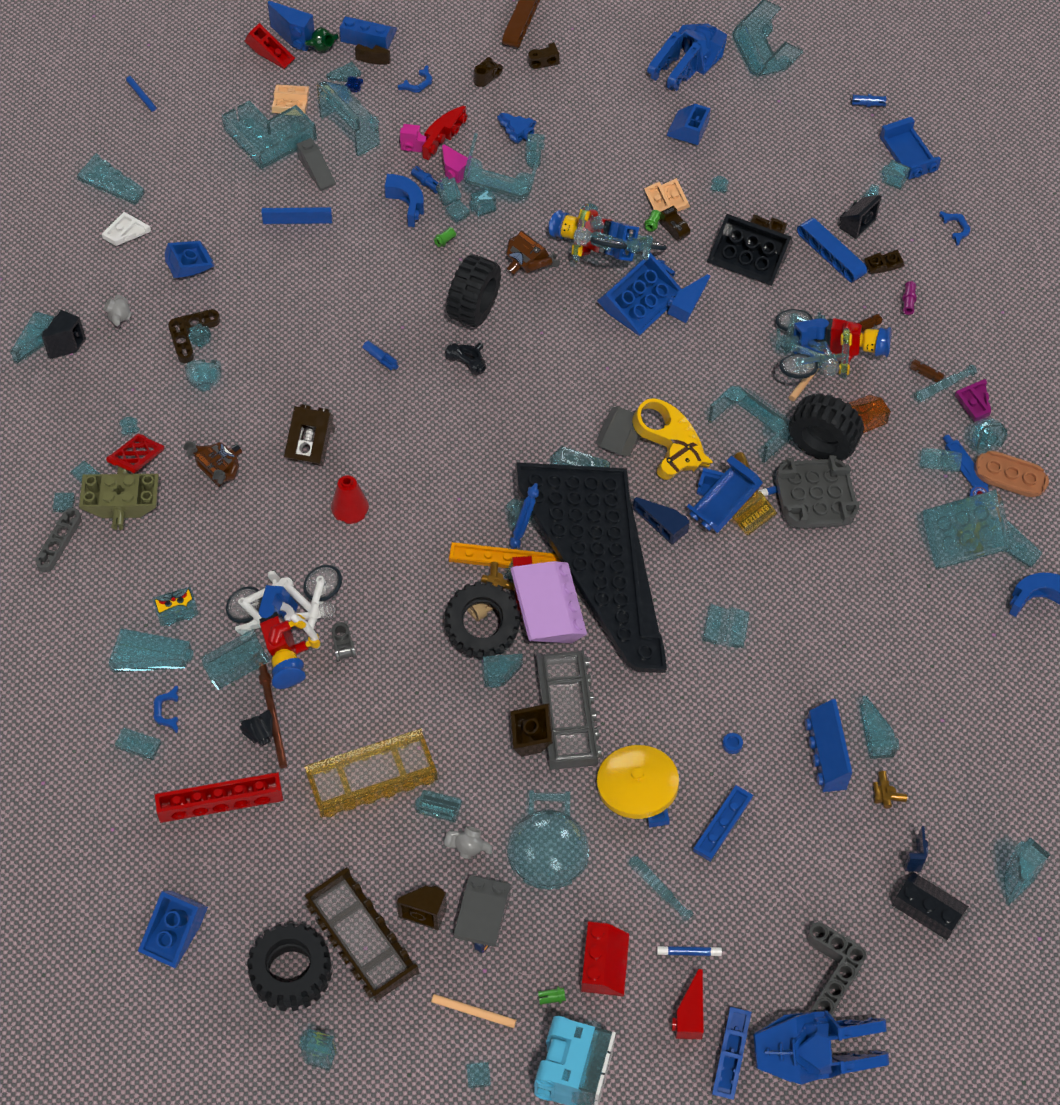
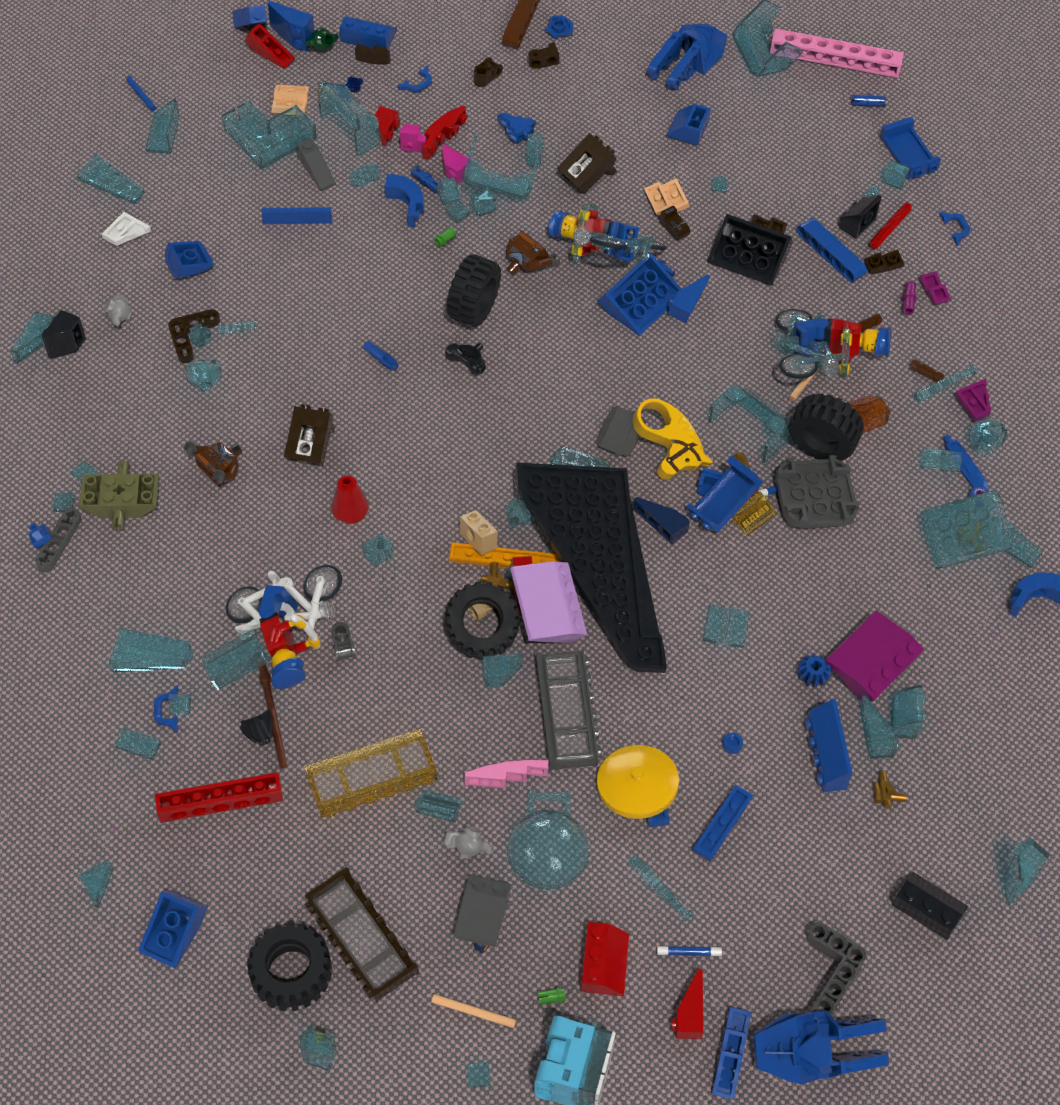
red window [106,433,165,473] -> none
clear light blue plate [119,417,139,435] -> none
clear light blue brick [152,587,199,627] -> none
clear light blue tile [326,62,361,82] -> none
dark brown slope [397,885,447,930] -> none
blue wheel [510,483,539,549] -> none
dark brown slope [510,703,553,757] -> none
clear light blue plate [590,215,605,233] -> none
bright green pin [644,210,661,232] -> none
dark blue piece [904,826,928,872] -> none
nougat tile [974,451,1049,497] -> none
none -> blue tile [28,522,52,549]
none -> clear light blue slope [79,861,113,908]
none -> clear light blue slope [145,98,180,154]
none -> clear light blue plate [169,693,191,715]
none -> clear light blue piece [217,321,257,334]
none -> blue slope [232,5,267,28]
none -> clear light blue beam [350,164,381,187]
none -> clear light blue brick [362,533,394,568]
none -> red slope [373,106,401,146]
none -> tan brick [460,510,498,555]
none -> bright pink slope [465,760,548,788]
none -> blue animal [545,15,573,39]
none -> dark brown brick [557,133,617,194]
none -> bright pink brick [770,28,904,78]
none -> blue gear [798,653,832,688]
none -> magenta slope [824,610,925,705]
none -> red axle [869,202,912,250]
none -> clear light blue slope [891,685,926,739]
none -> magenta slope [919,271,951,305]

